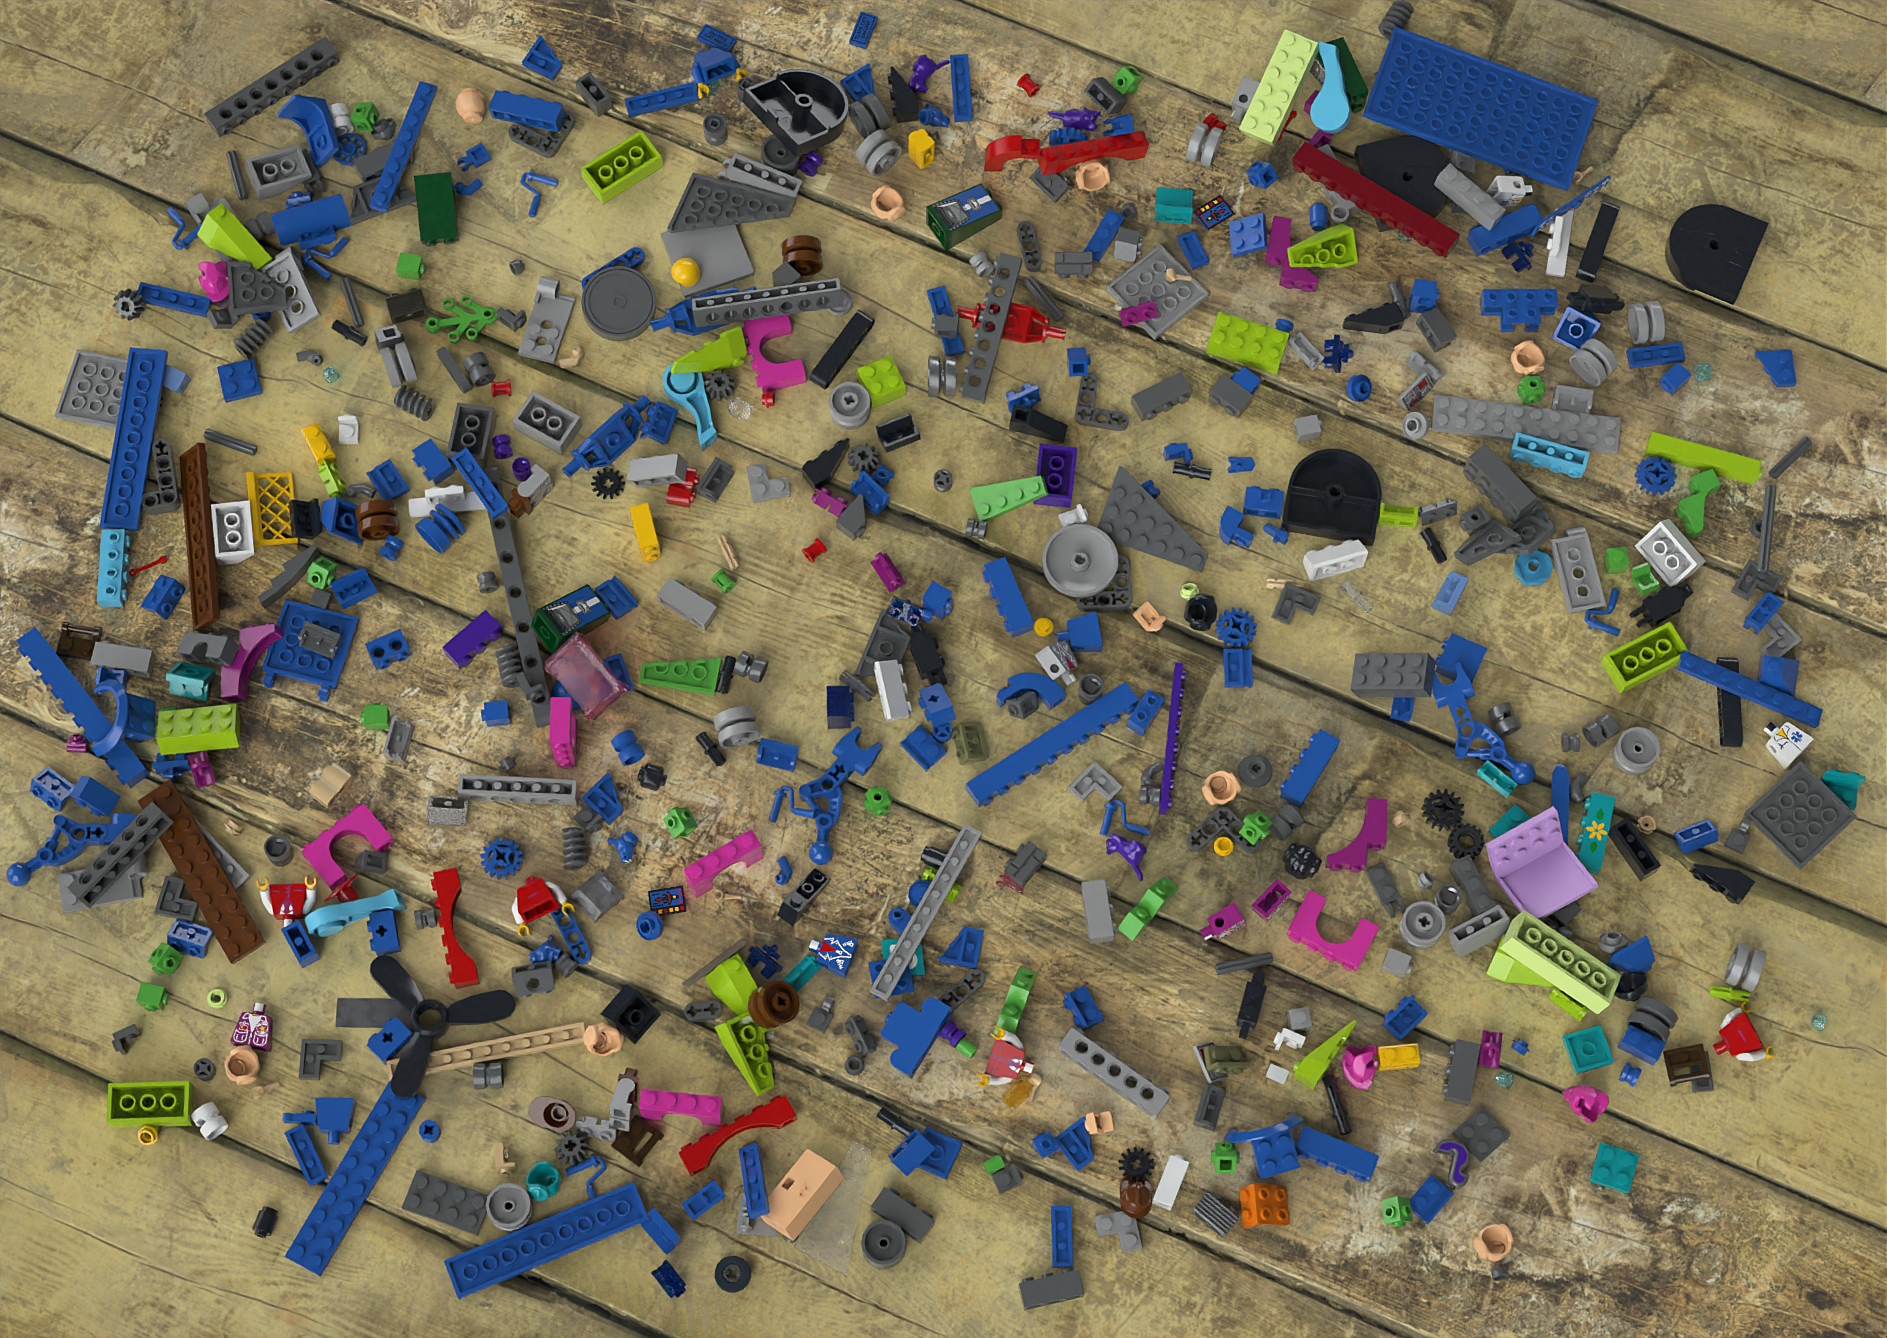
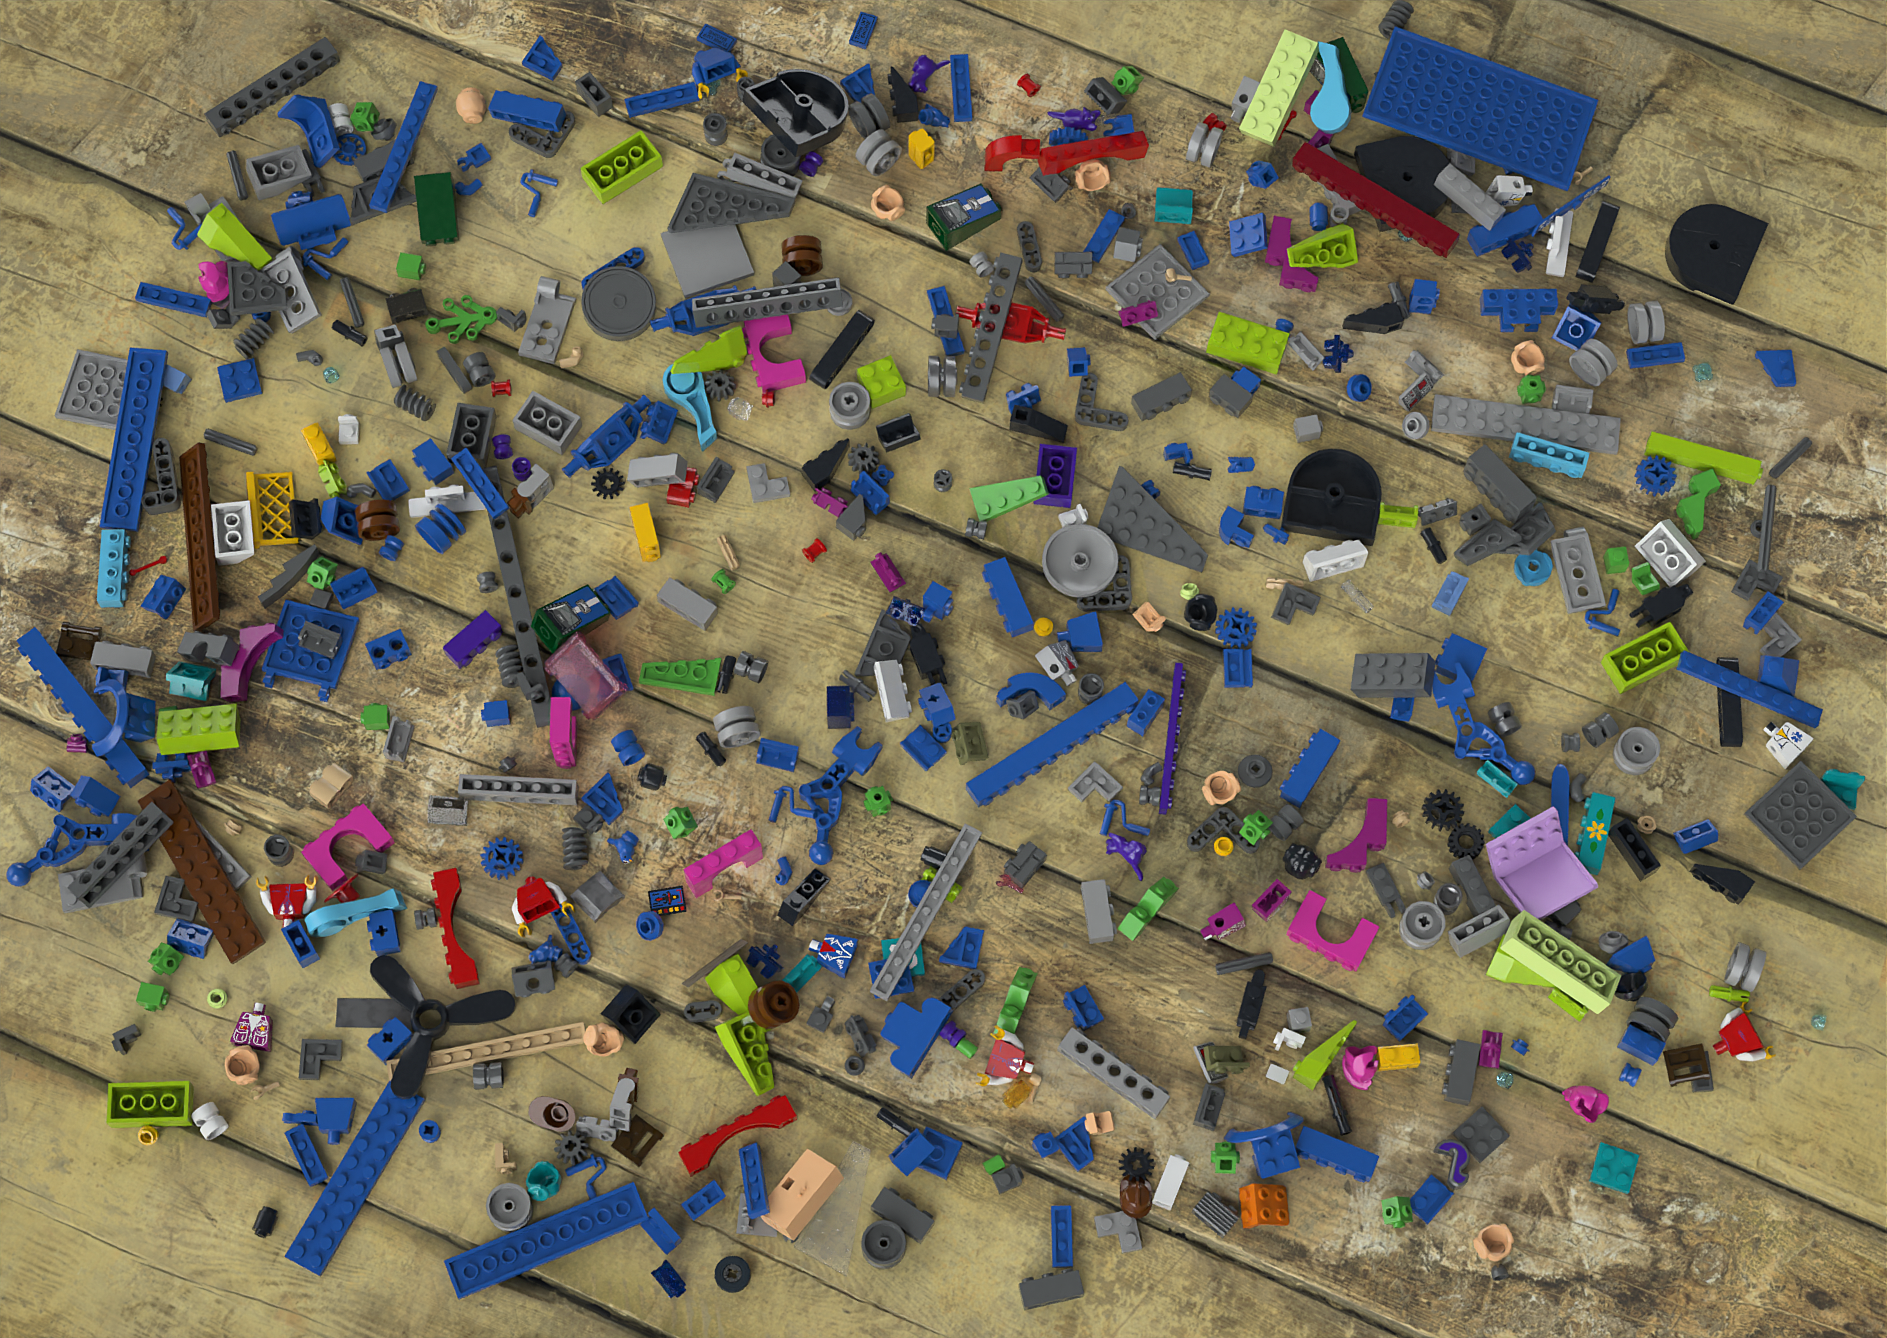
dark grey gear [113,288,146,321] -> none
dark grey wheel [193,1058,216,1081] -> none
dark grey wheel [243,210,276,242] -> none
dark grey plate [402,1170,489,1236] -> none
dark grey hinge [509,259,525,276] -> none
dark pink arch [639,1089,724,1127] -> none
yellow hair [671,258,701,287] -> none
blue plate [888,908,911,936] -> none
piece [1194,195,1235,230] -> none
light grey brick [1381,948,1413,979] -> none
dark grey hinge [1416,307,1457,353] -> none
teal plate [1562,1025,1614,1075] -> none
blue brick [1659,362,1692,395] -> none
dark grey plate [1724,817,1752,854] -> none

